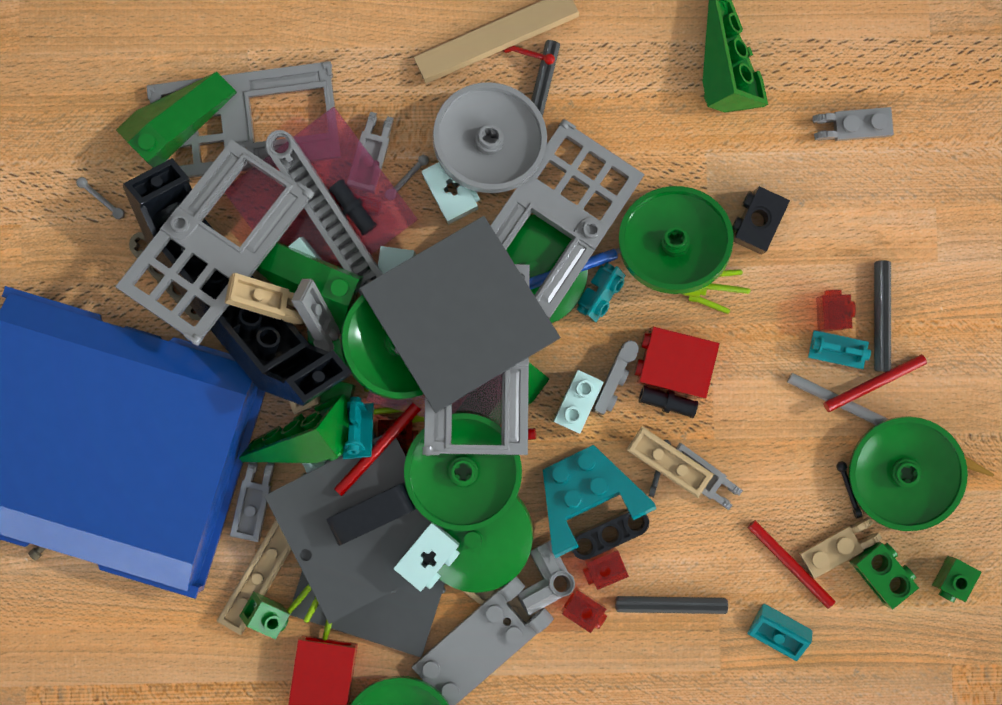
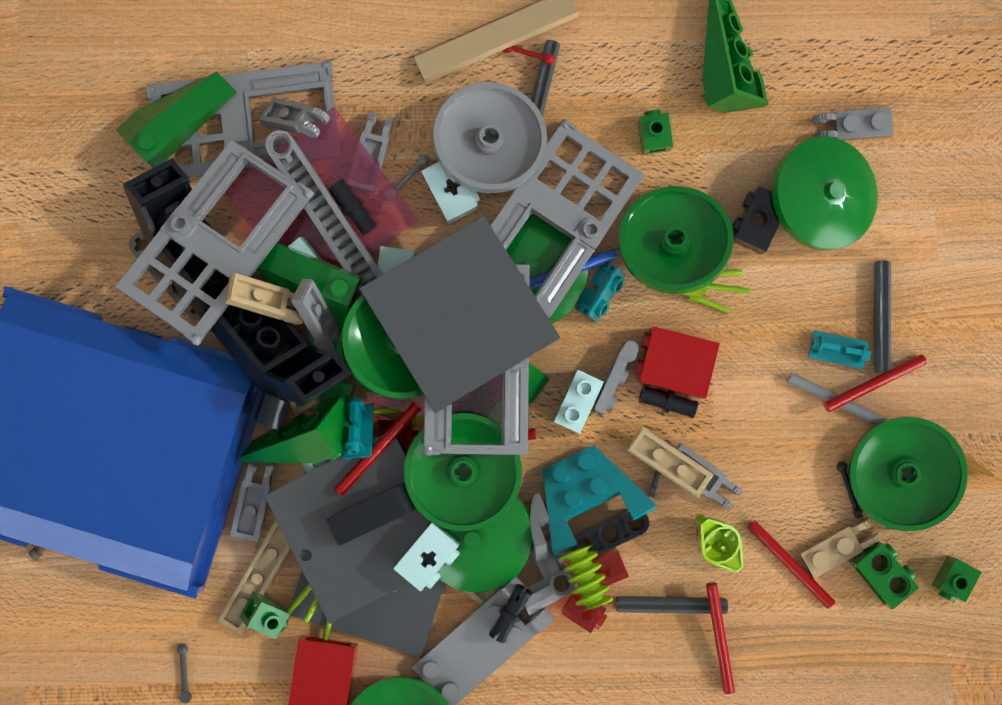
light grey hinge [76,177,125,220] -> none
teal slope [747,604,813,661] -> none
clear red brick [816,290,856,331] -> none
none -> dark grey hinge [177,643,192,704]
none -> black beam [254,391,290,430]
none -> light grey hinge [259,98,330,138]
none -> black pin [489,584,532,643]
none -> light grey slope [530,493,549,561]
none -> lime piece [560,544,613,610]
none -> green brick [638,110,673,155]
none -> lime hat [695,514,744,573]
none -> red bar [706,582,735,694]
none -> green dish [772,136,878,251]

